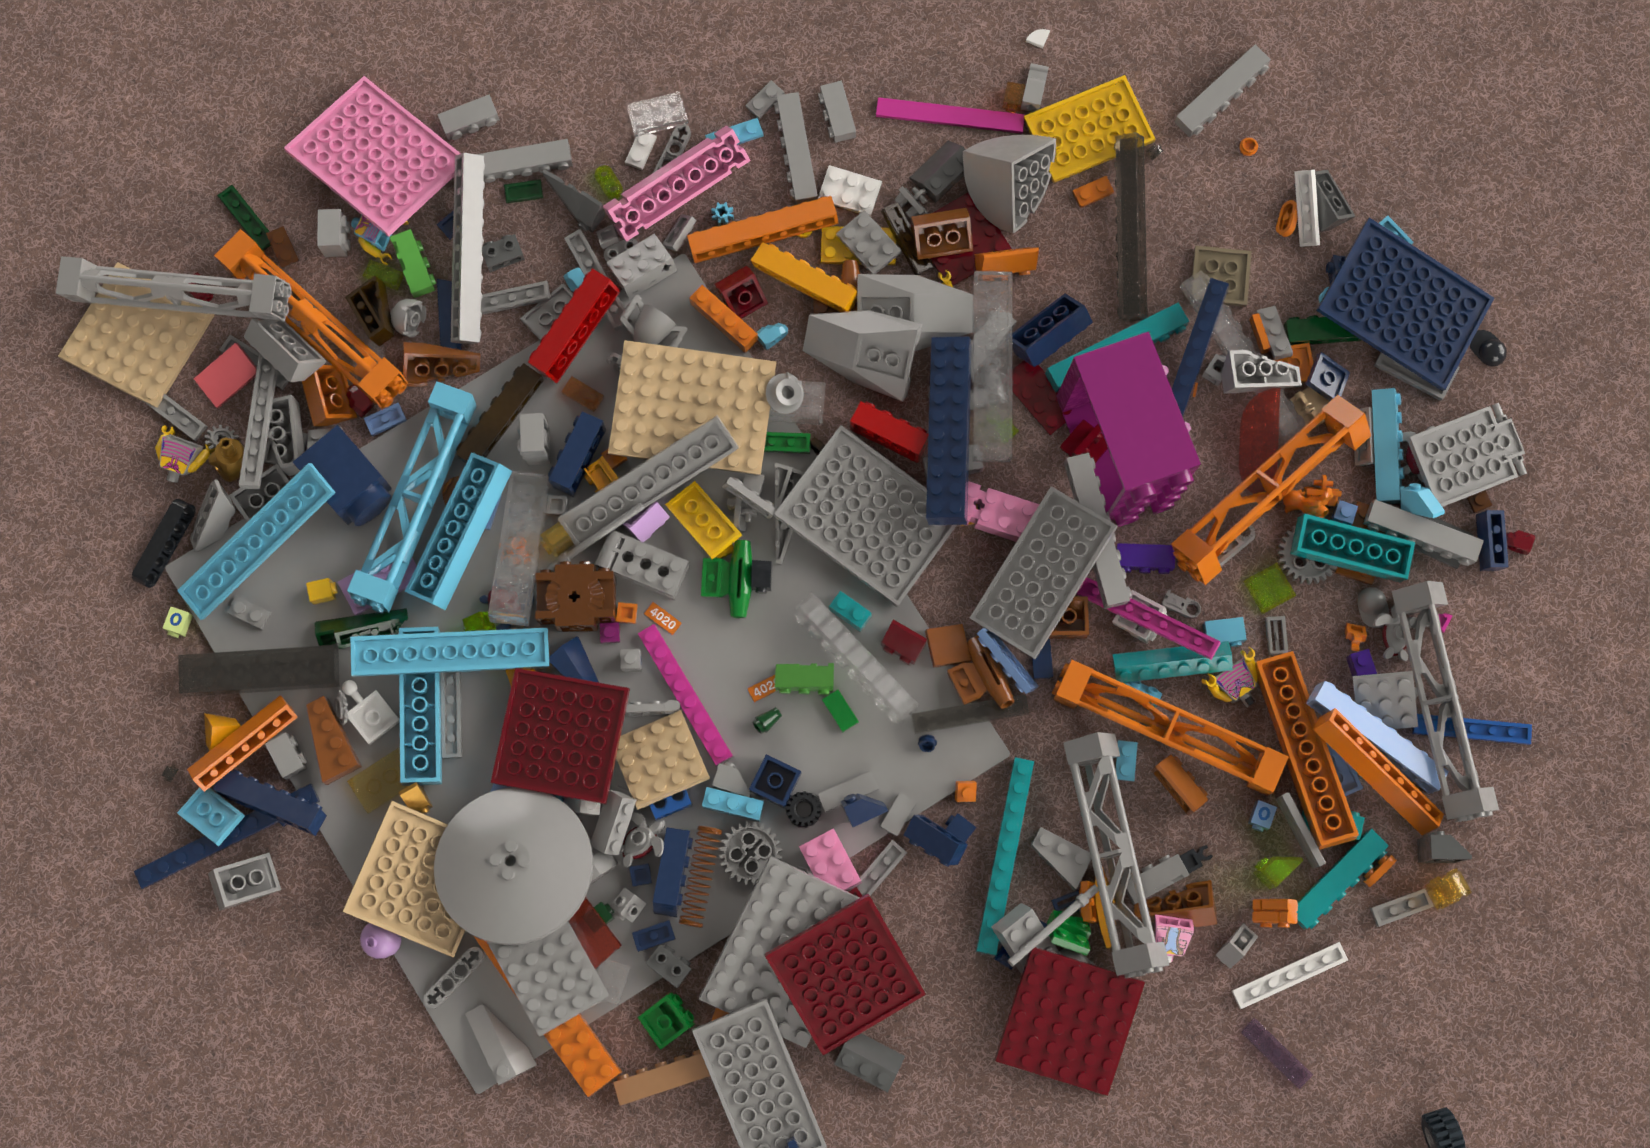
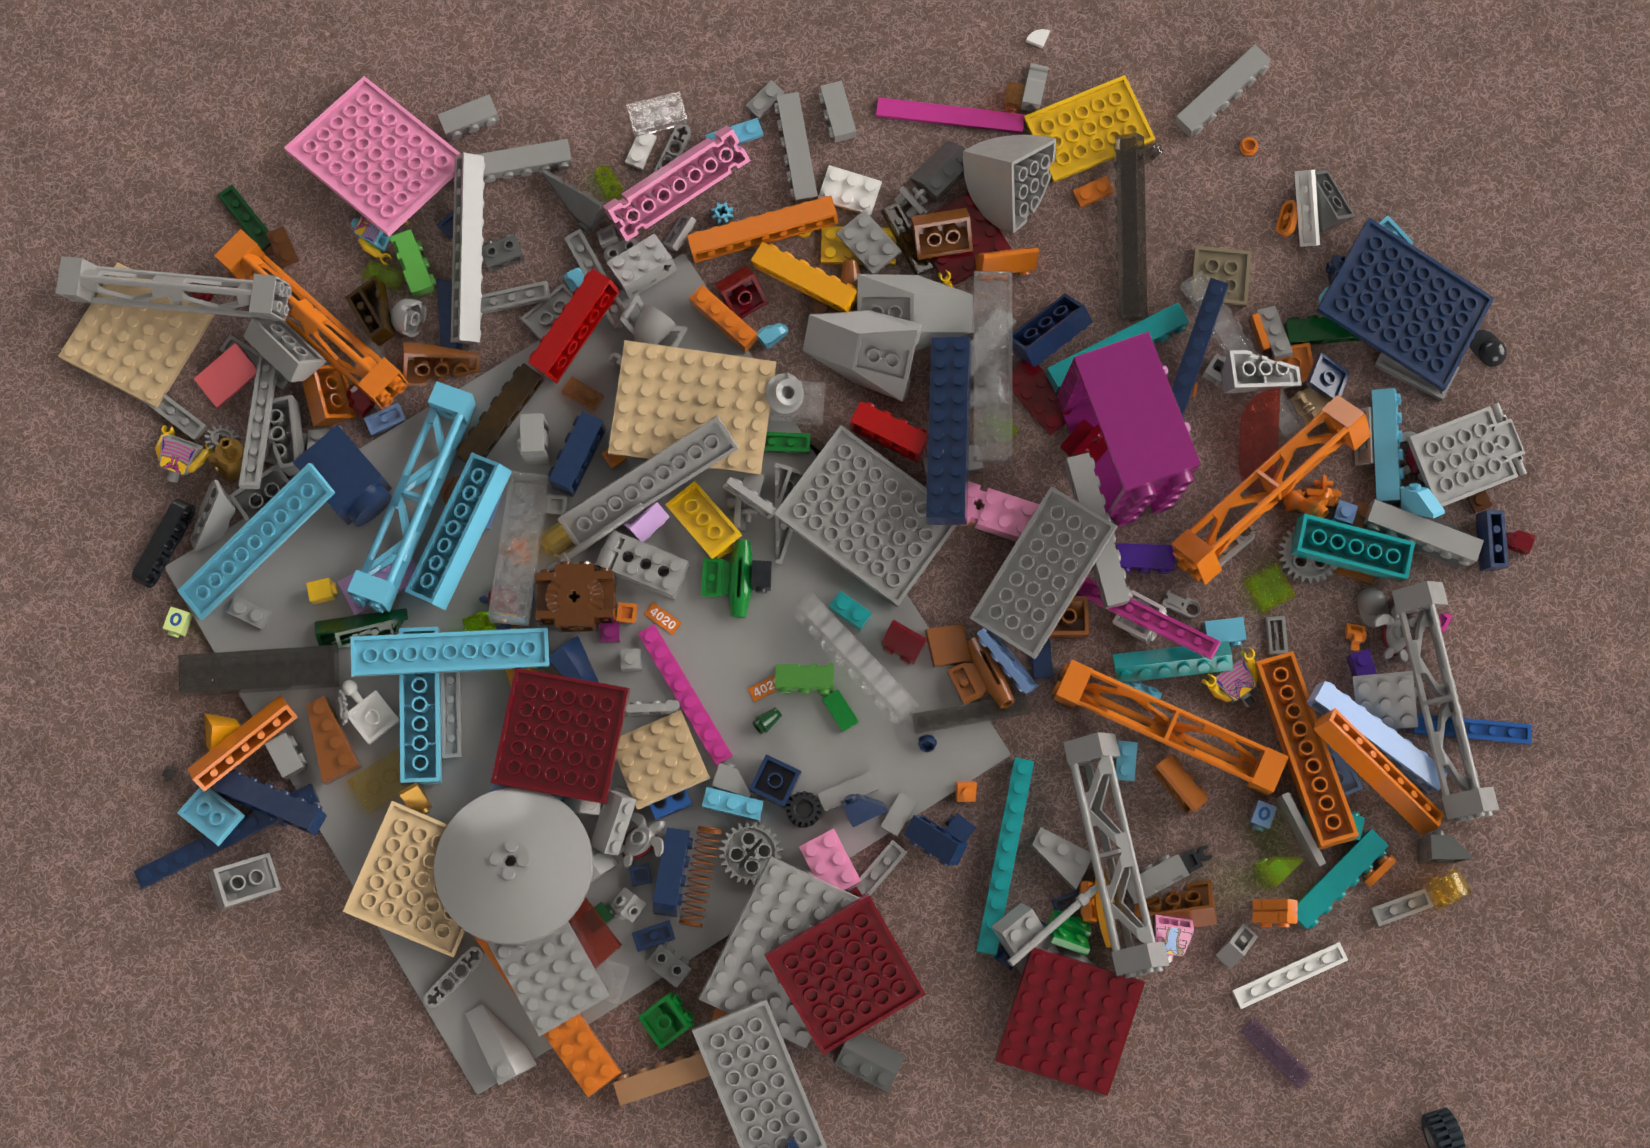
light grey brick [317,209,351,257] -> none
lavender cylinder [360,923,401,959] -> none
dark green tile [504,179,543,204] -> none
light orange hinge [584,456,618,493] -> none

